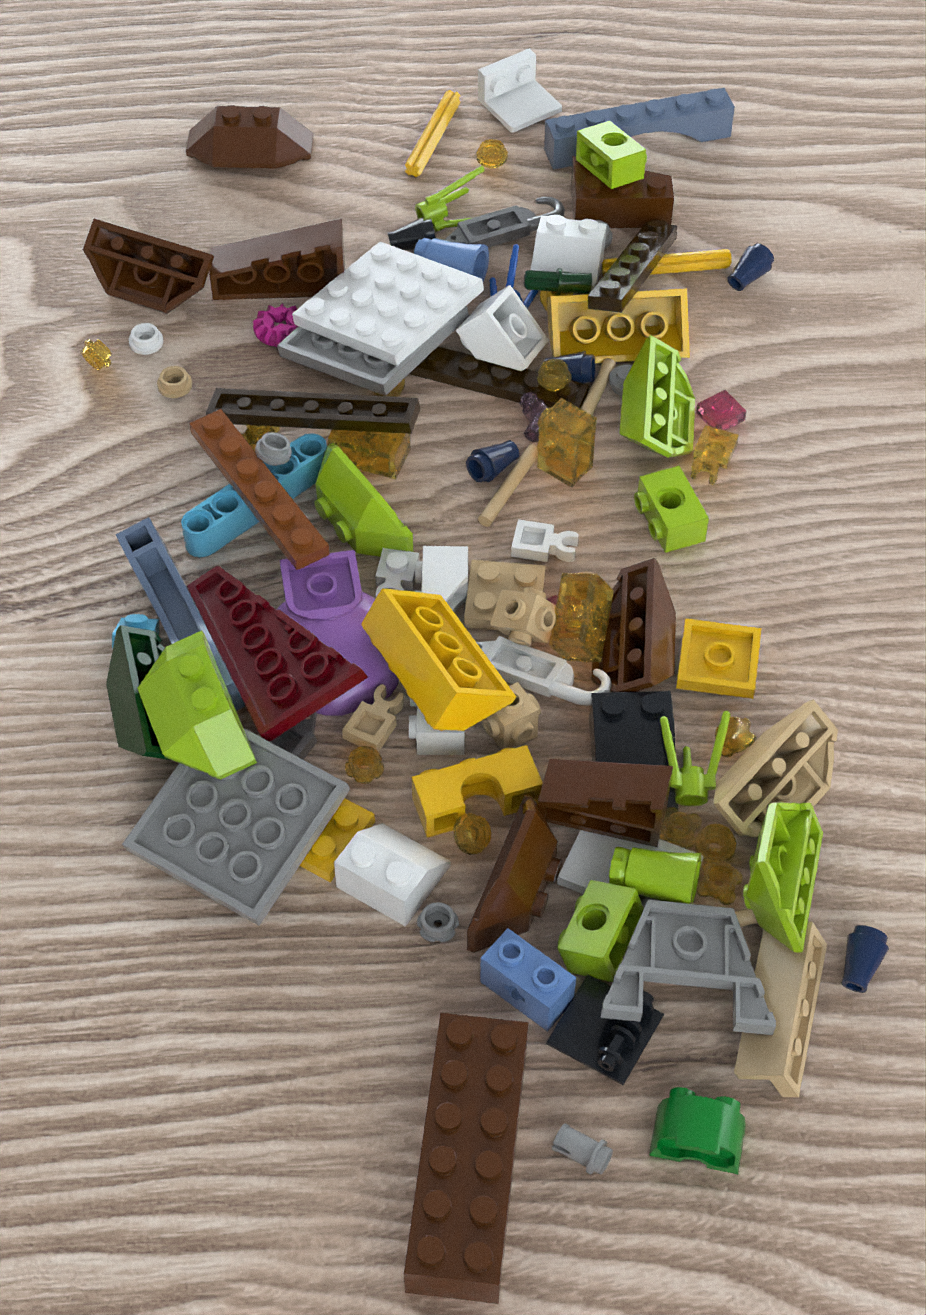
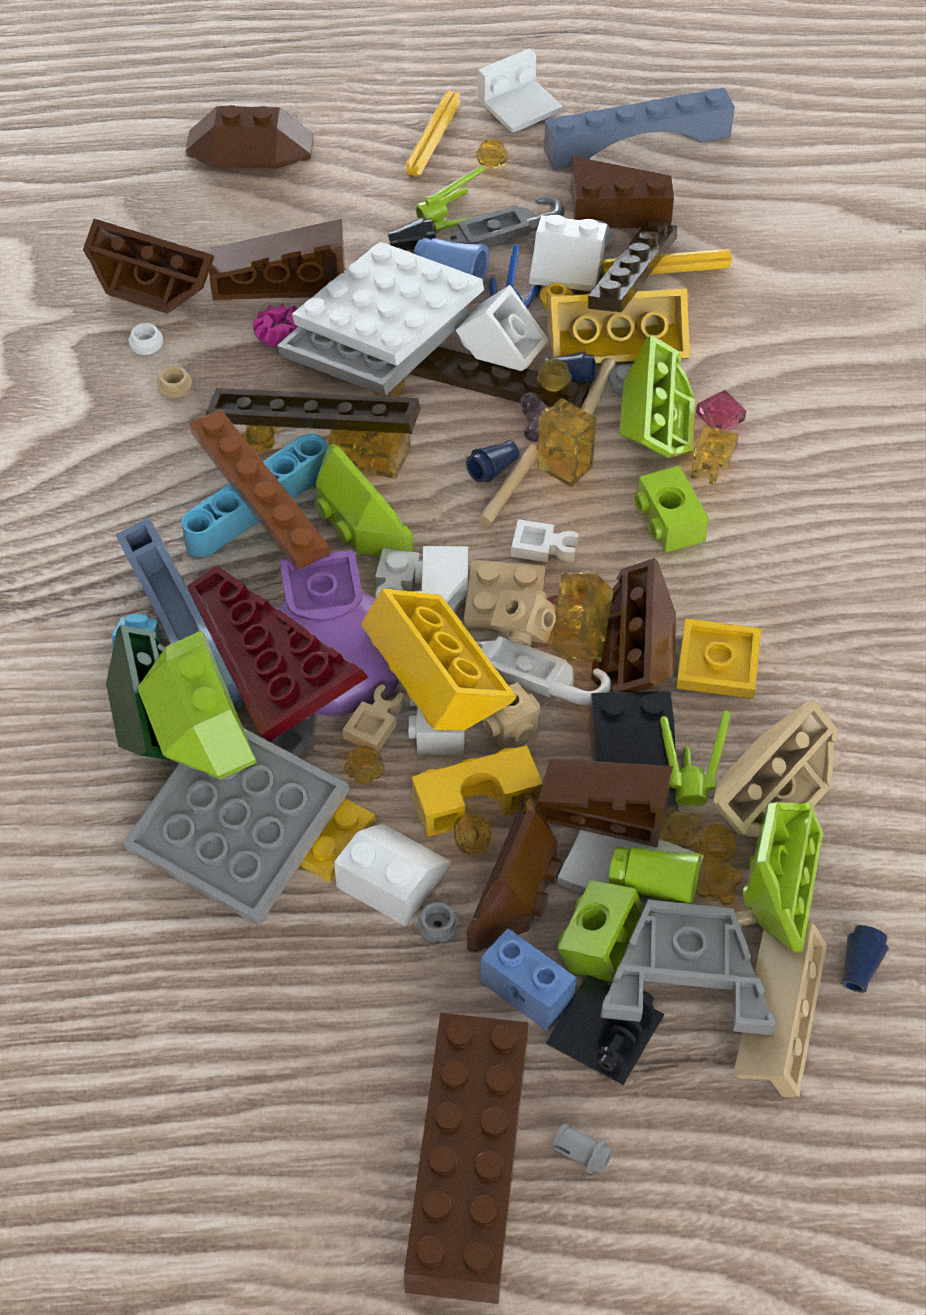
clear yellow plate [80,339,112,371] -> none
light grey plate [255,432,292,466] -> none
dark green axle [524,268,592,295] -> none
lime brick [576,121,647,189] -> none
green cylinder [649,1087,746,1175] -> none
clear yellow plate [715,717,756,758] -> none
dark blue cone [727,243,774,291] -> none

